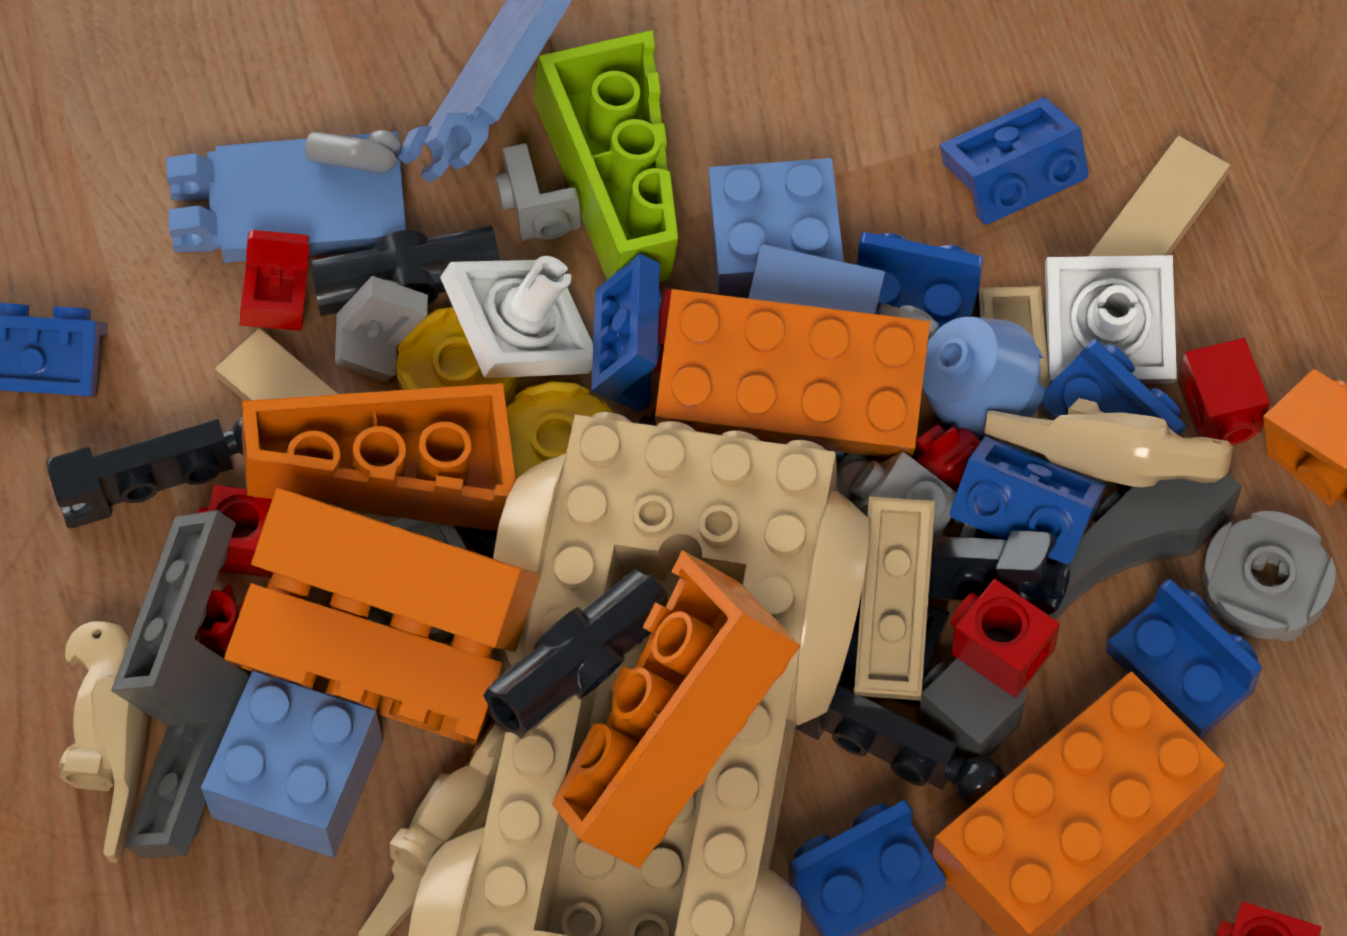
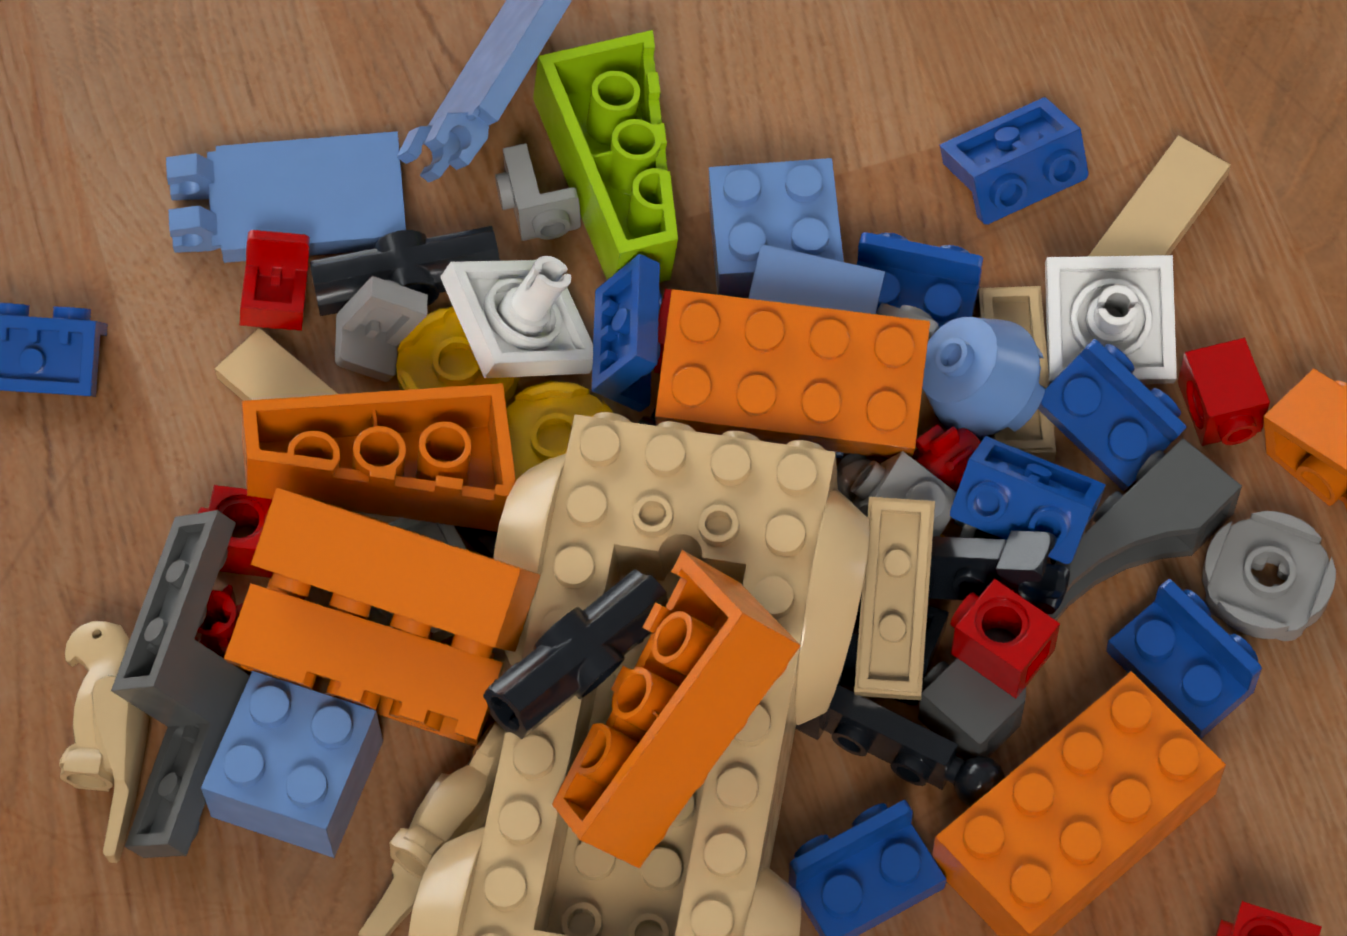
black plate [46,415,244,528] -> none
light grey arm [305,130,401,174] -> none
tan animal [984,398,1233,488] -> none

